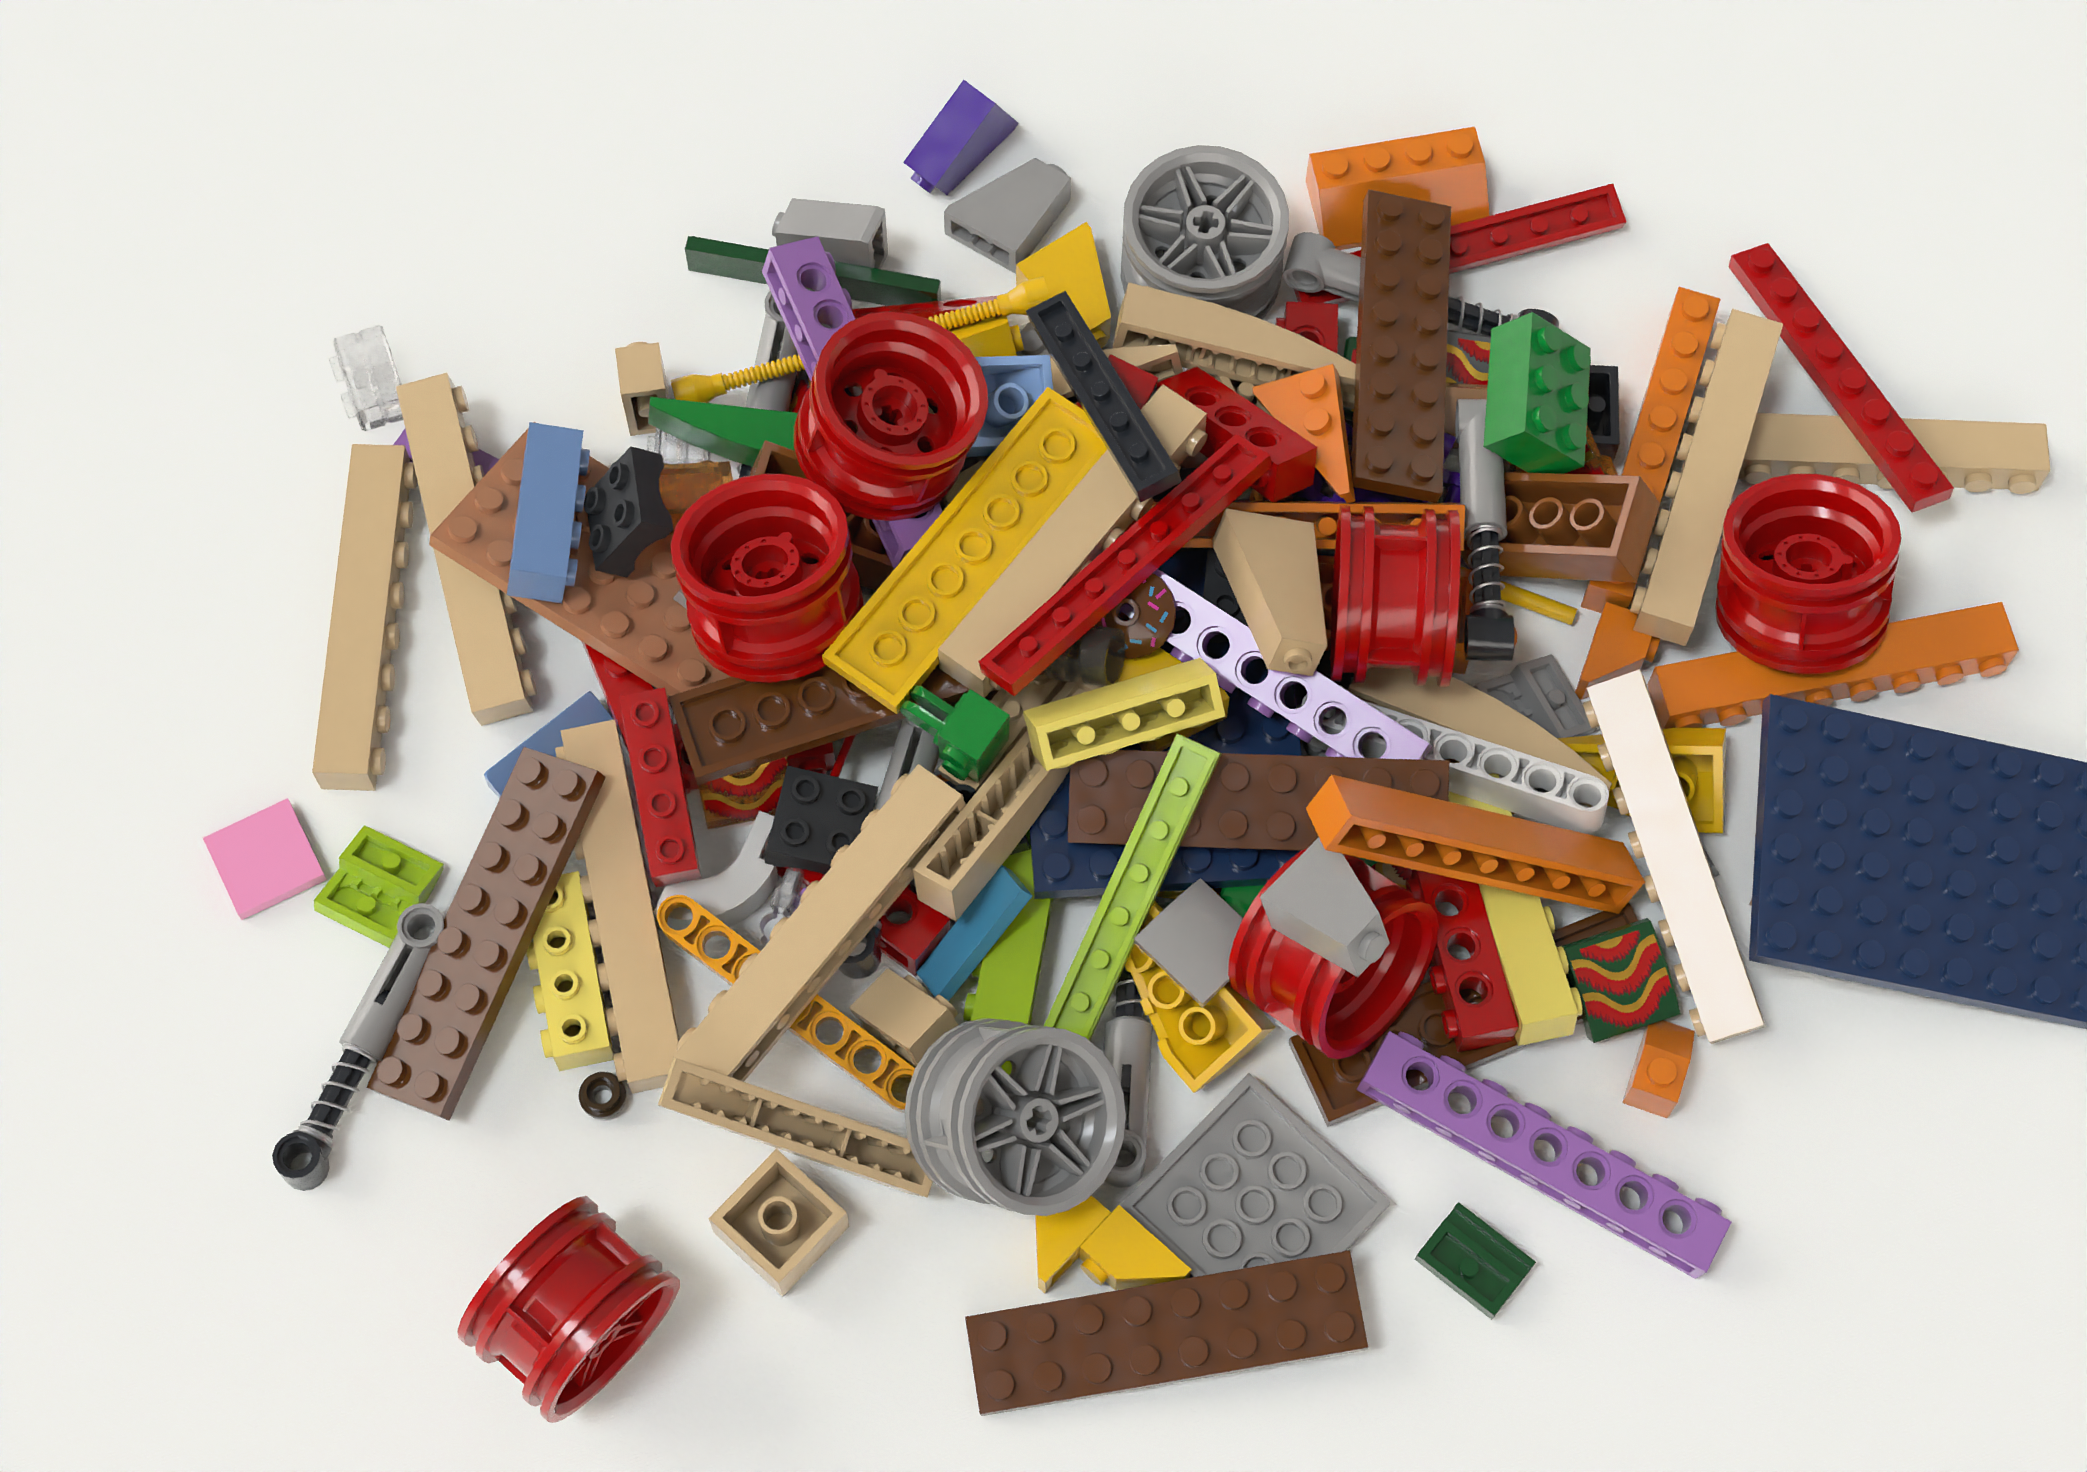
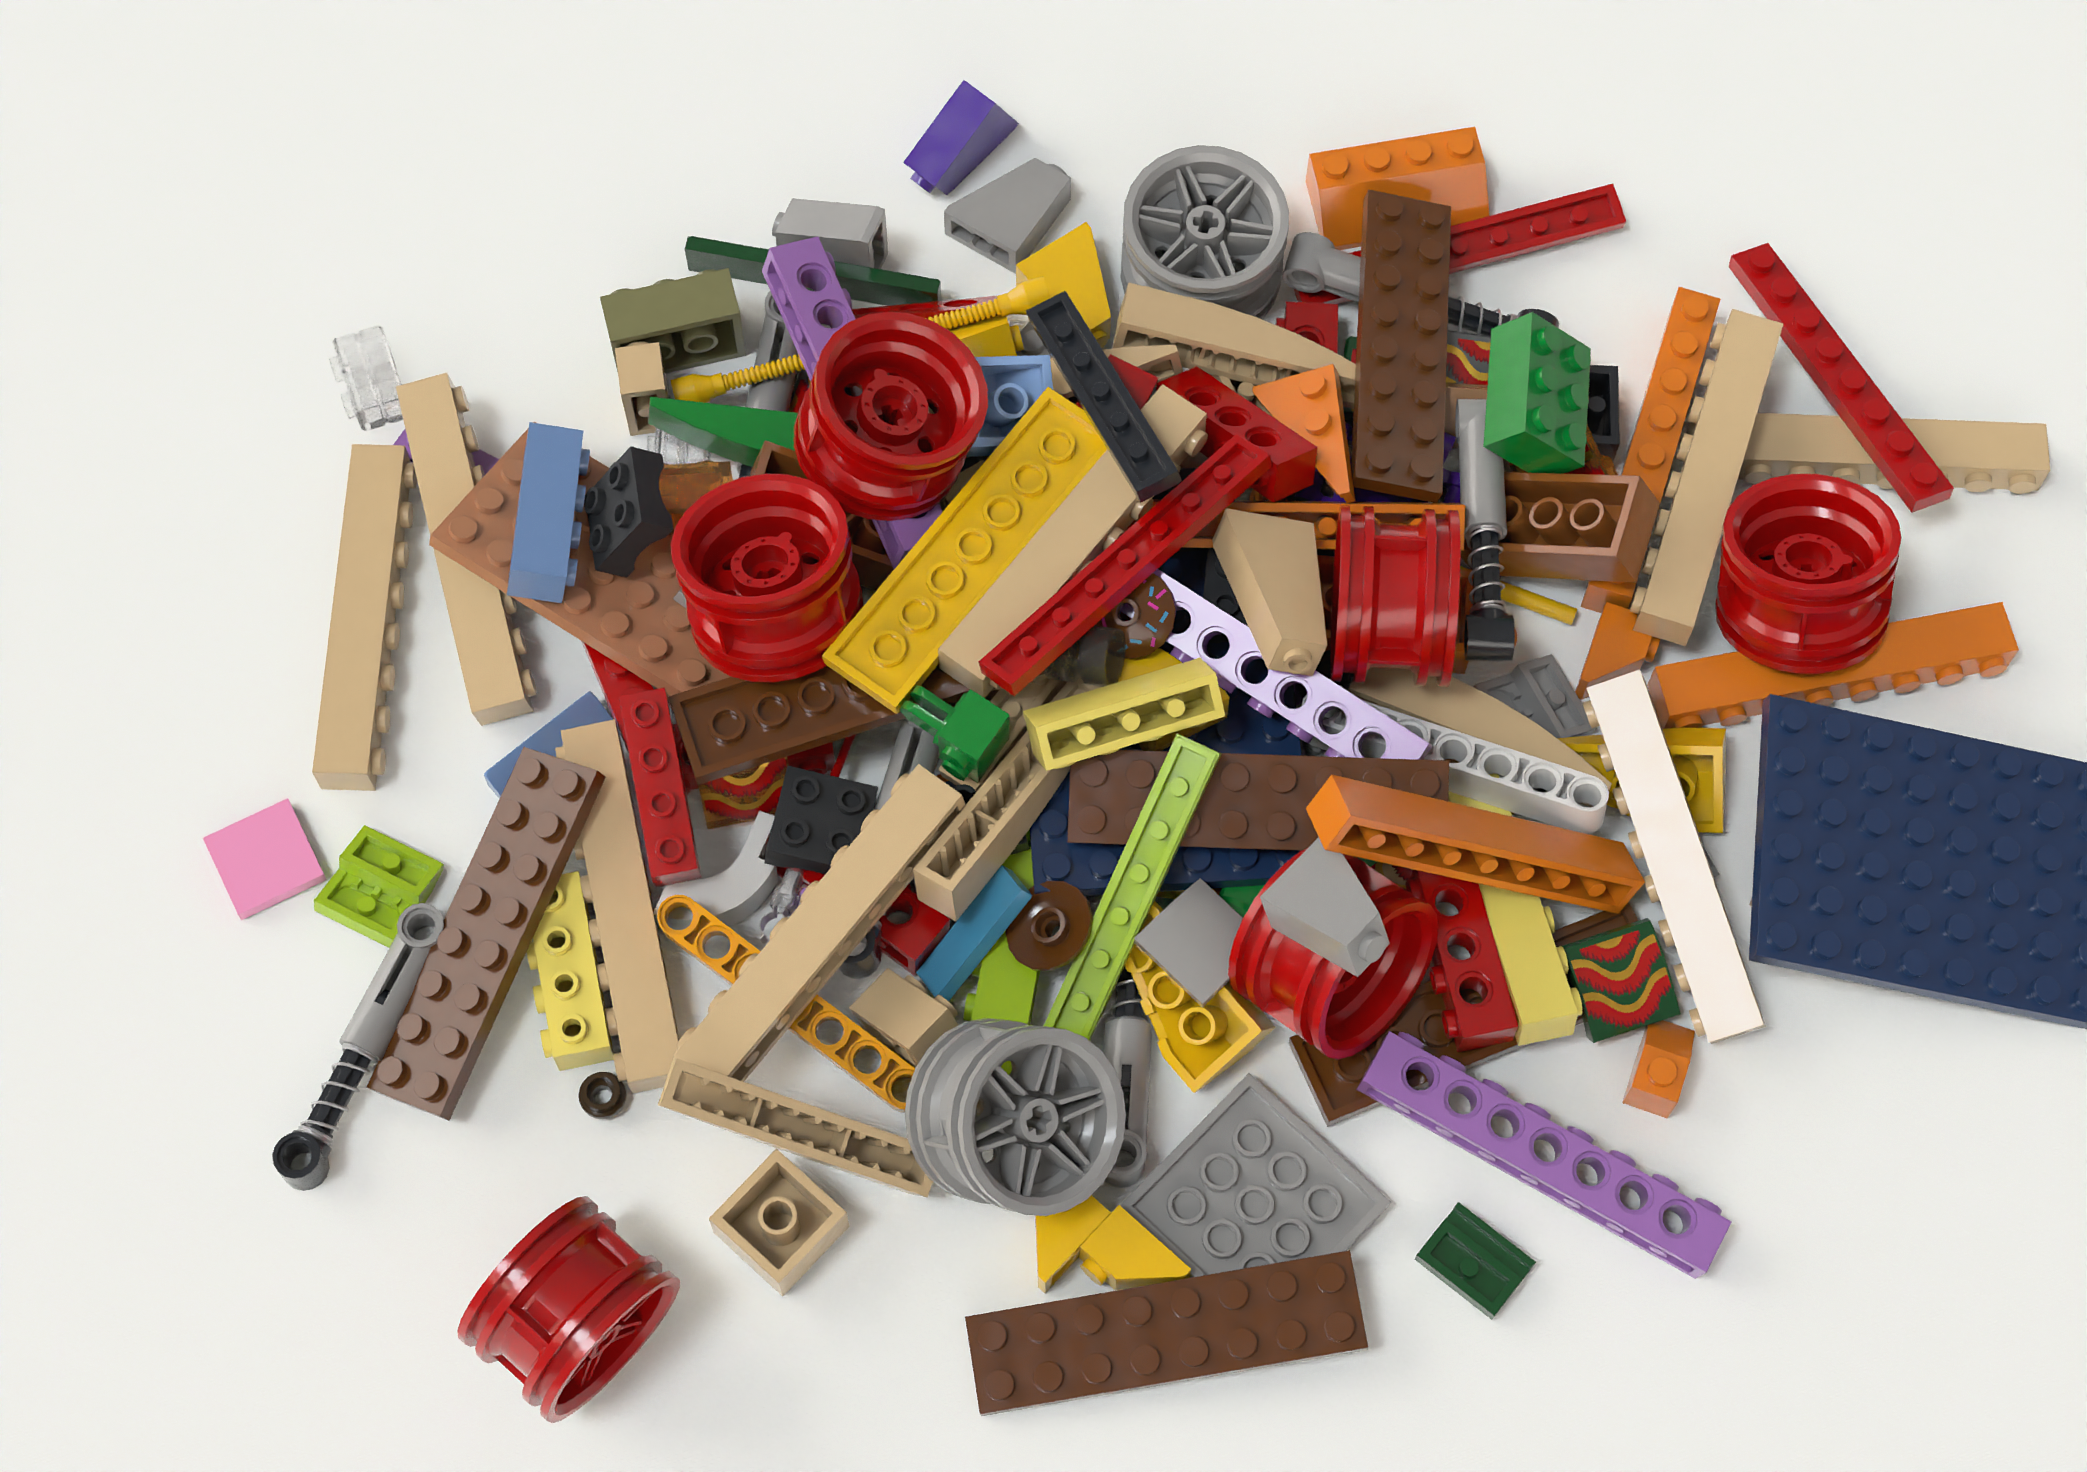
none -> olive brick [600,268,747,374]
none -> reddish brown dish [1005,881,1093,971]

